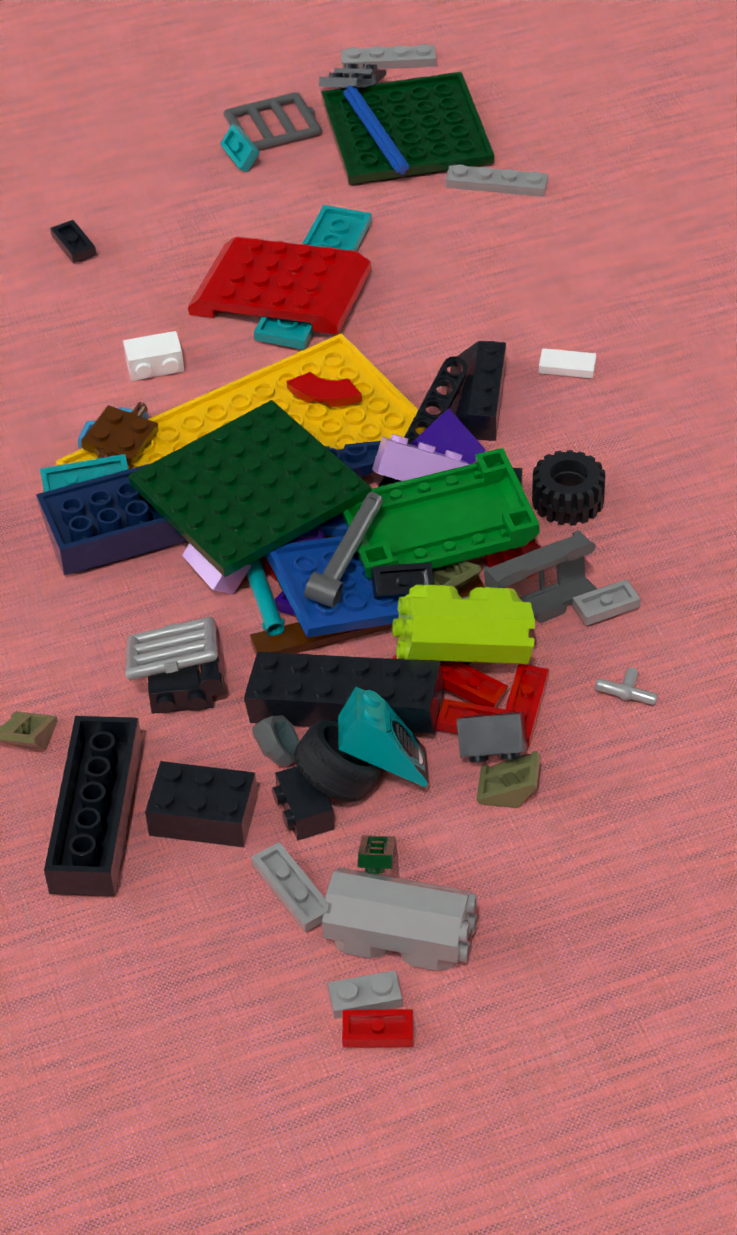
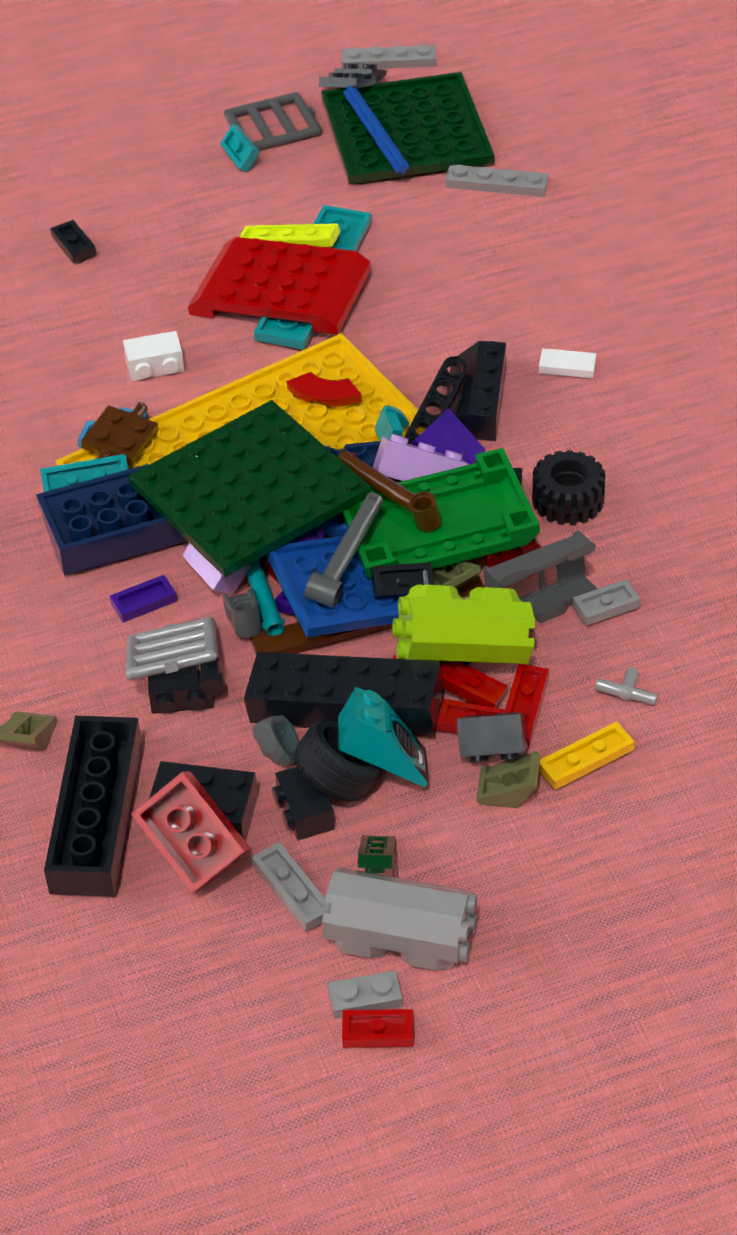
none -> dark purple tile [110,575,177,623]
none -> brick [131,771,251,893]
none -> dark grey piece [223,588,262,638]
none -> neon yellow tile [239,224,341,247]
none -> reddish brown piece [337,451,442,532]
none -> teal tile [375,405,409,441]
none -> yellow plate [539,721,635,790]

